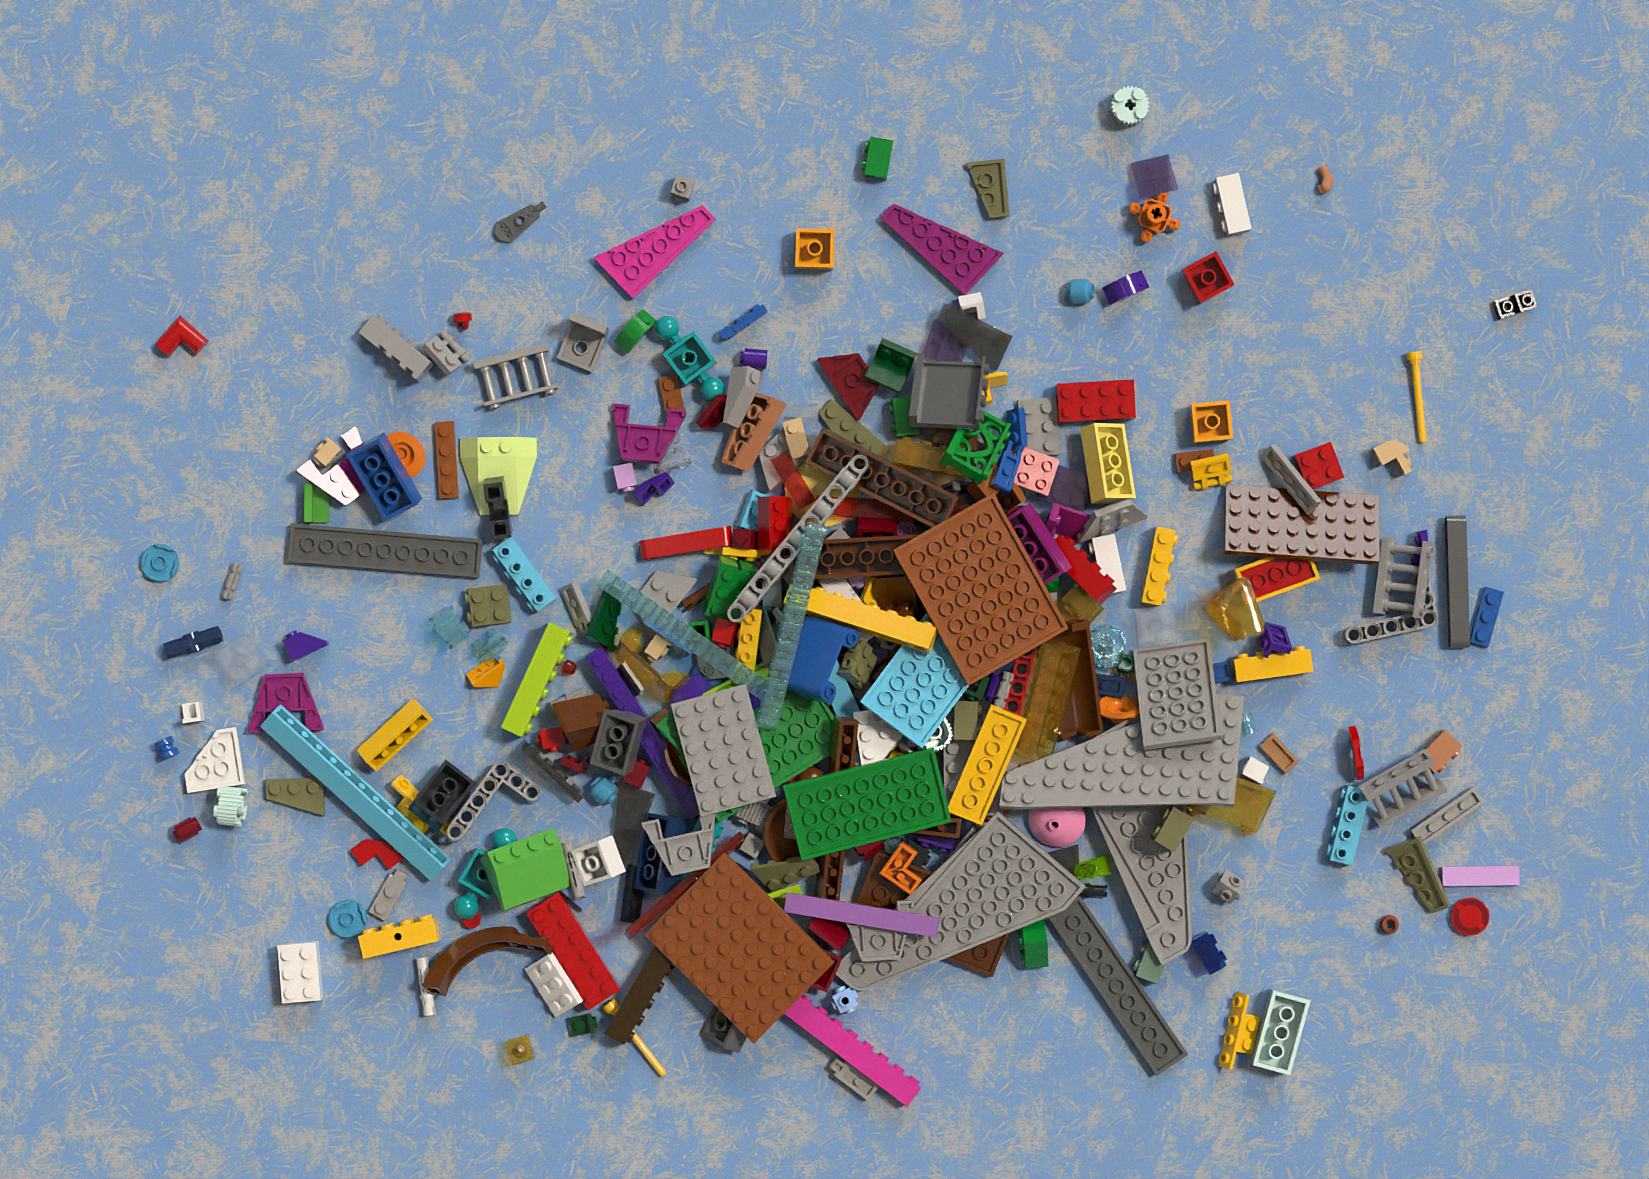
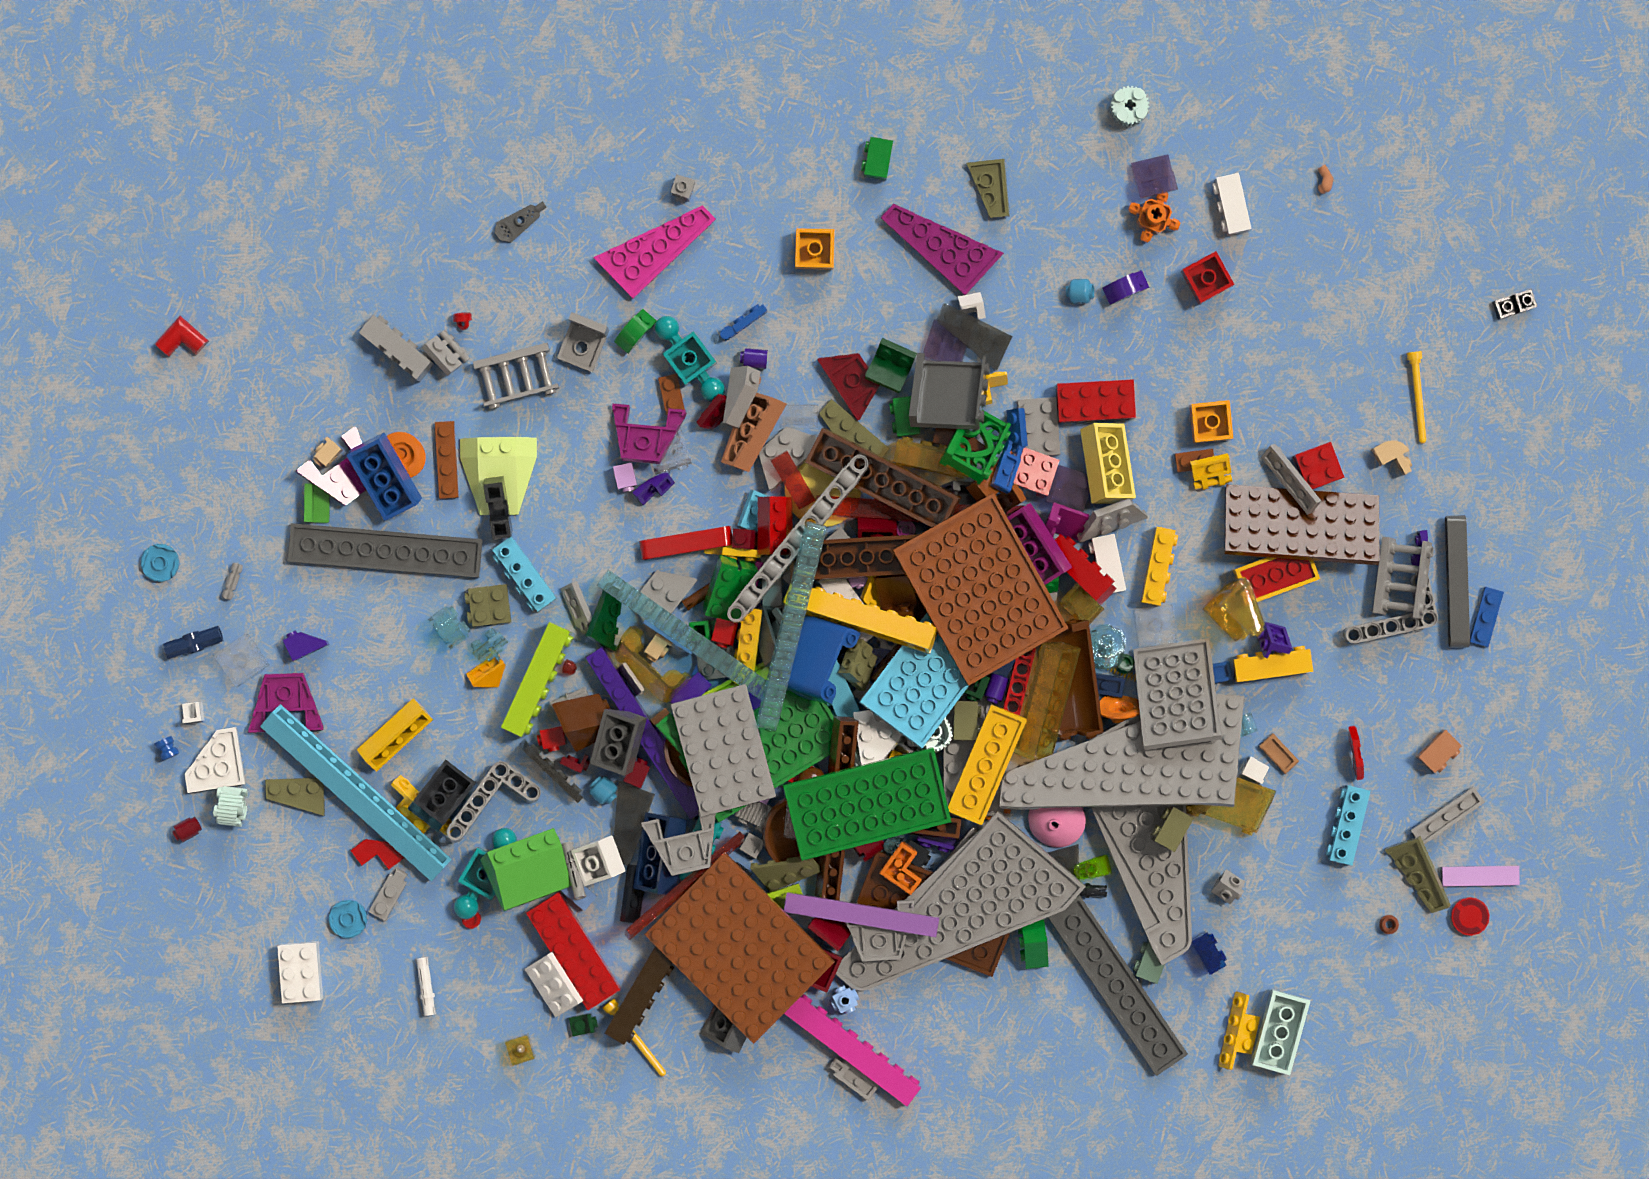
yellow brick [358,914,442,959] -> none
reddish brown arch [422,926,553,996] -> none
tan slope [782,417,810,460] -> none
light grey axle [994,671,1014,709] -> none
light grey fence [1358,749,1447,829] -> none

